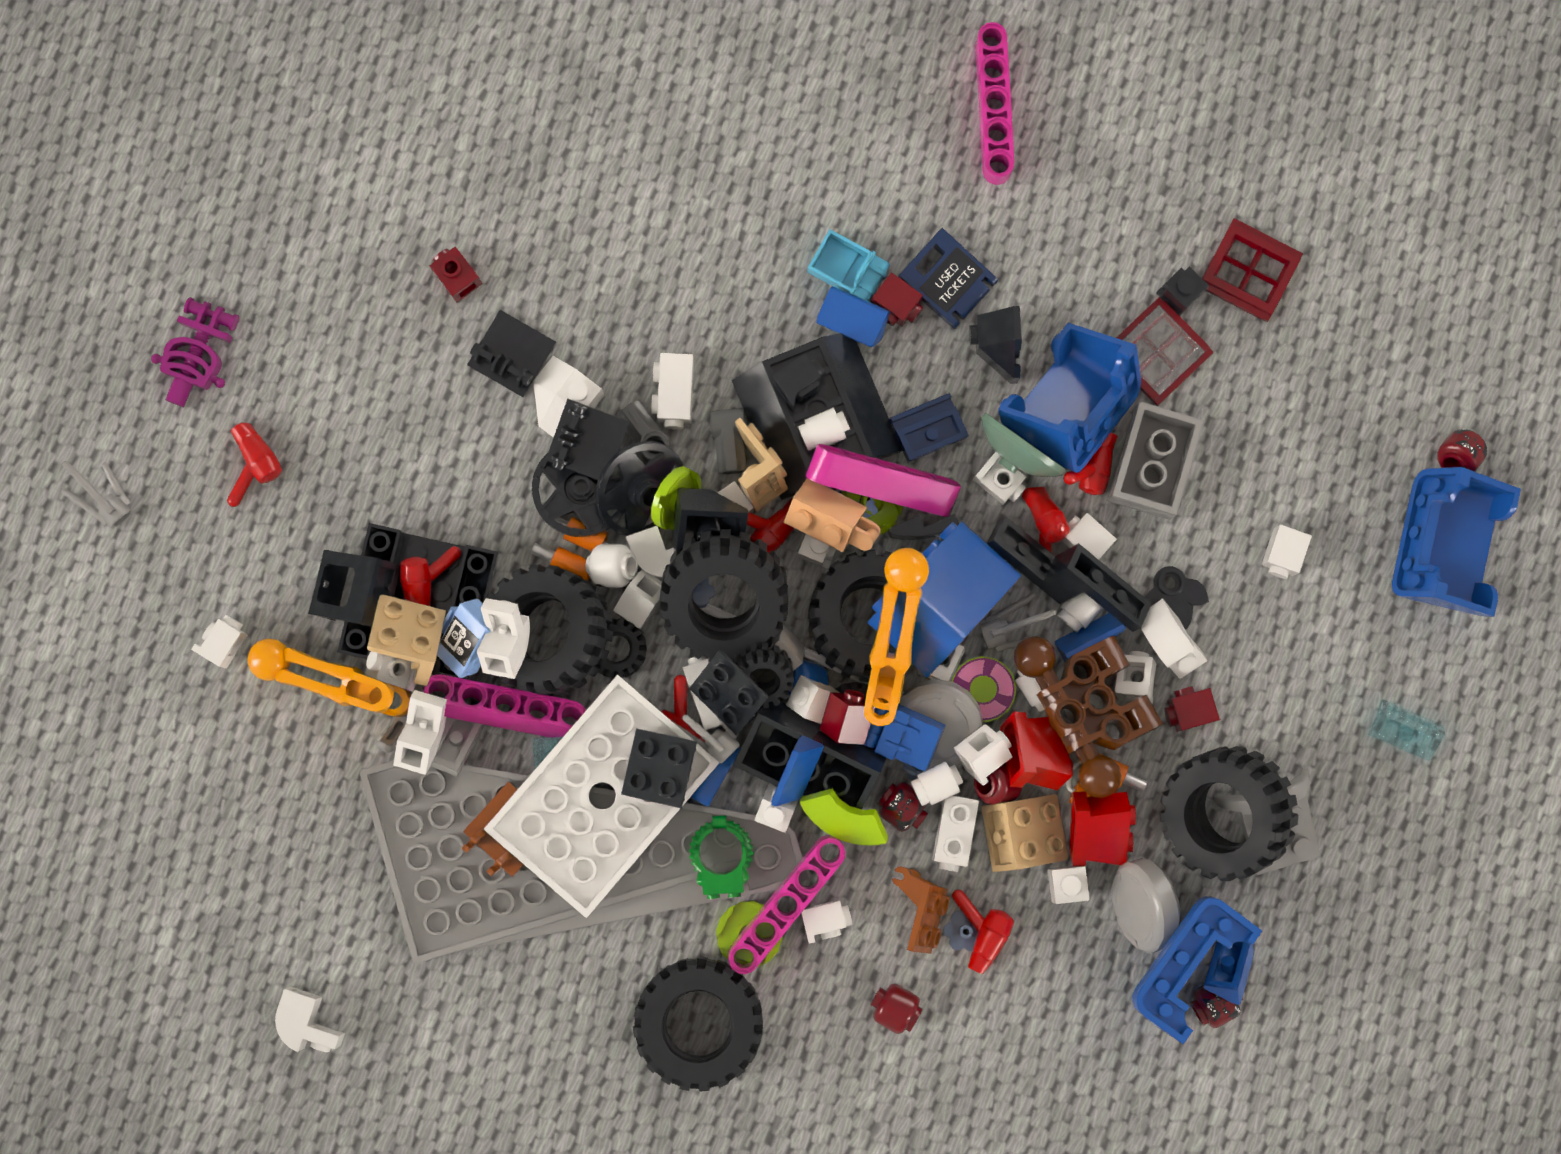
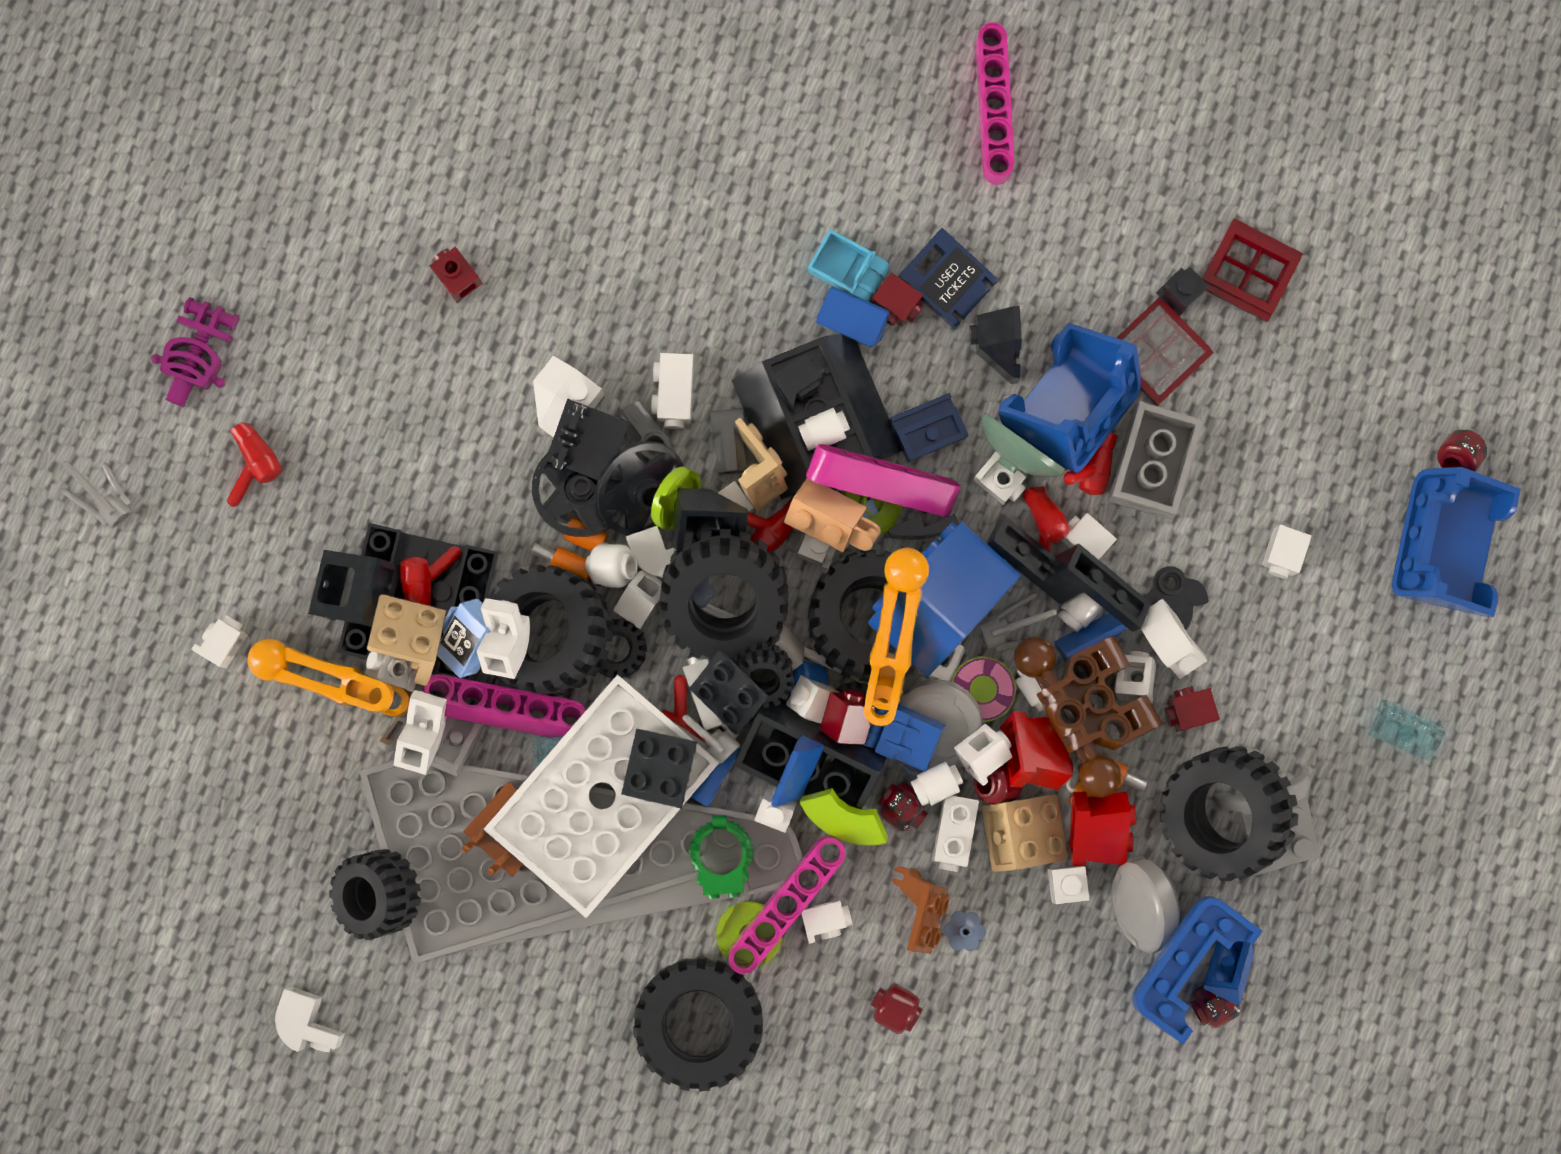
black hinge [467,310,556,397] -> none
red piece [952,889,1015,974] -> none
none -> black tyre [329,849,421,940]

